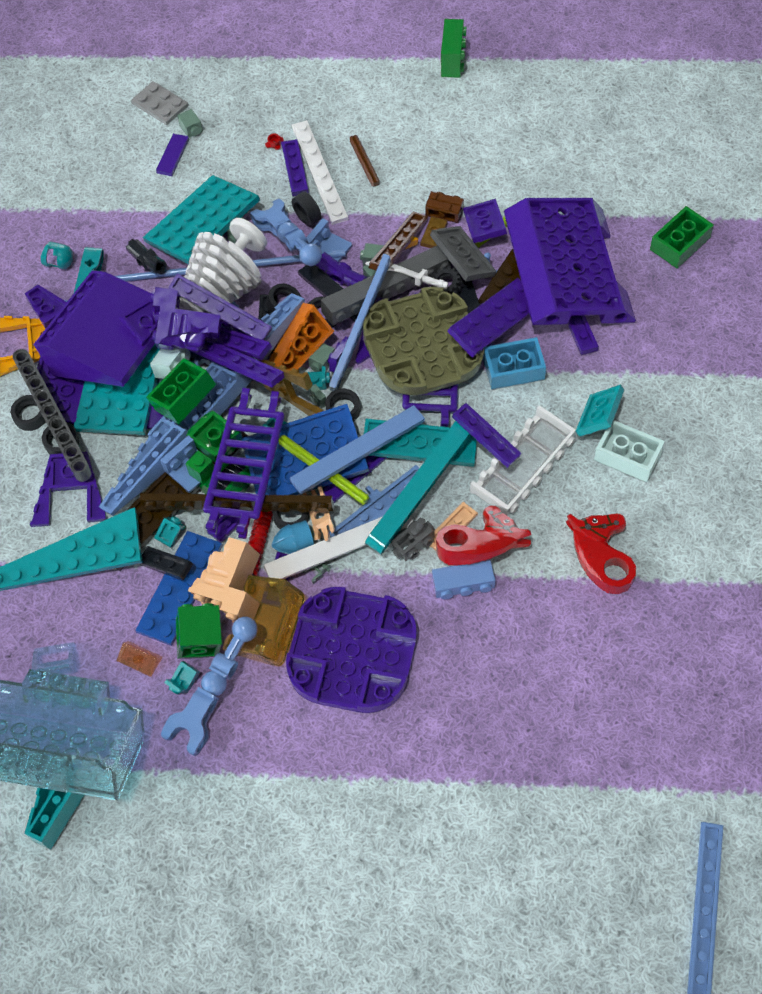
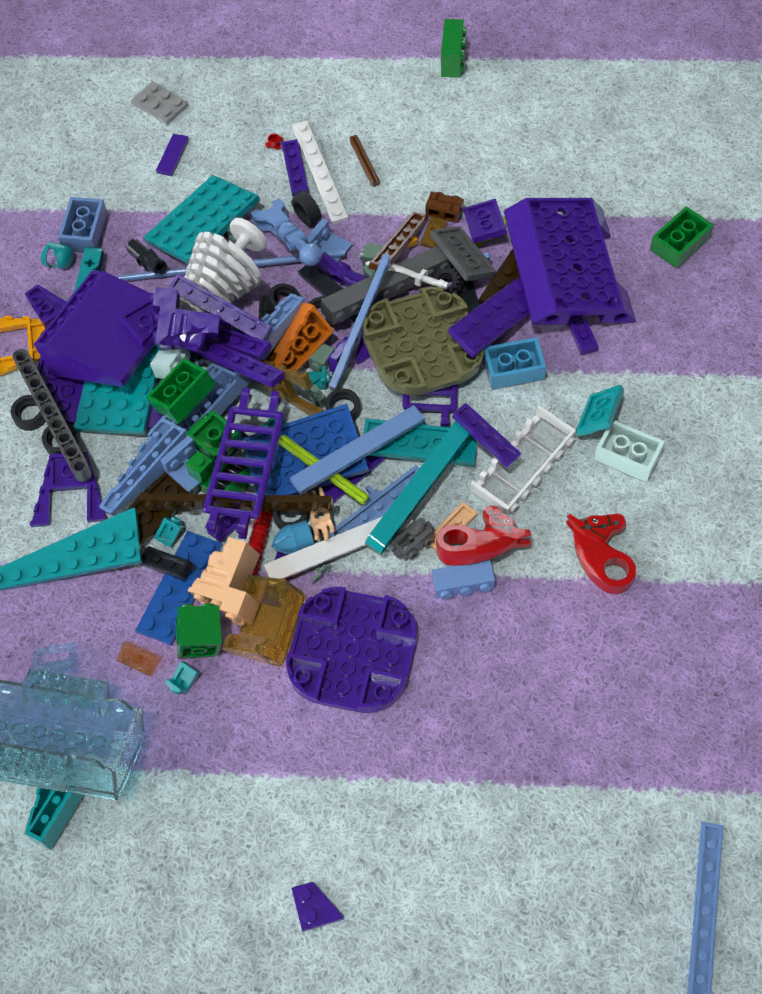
medium blue piece [161,616,258,756] -> none
sand green brick [177,109,203,138] -> none
none -> medium blue brick [58,197,108,252]
none -> dark purple wing [291,882,344,932]

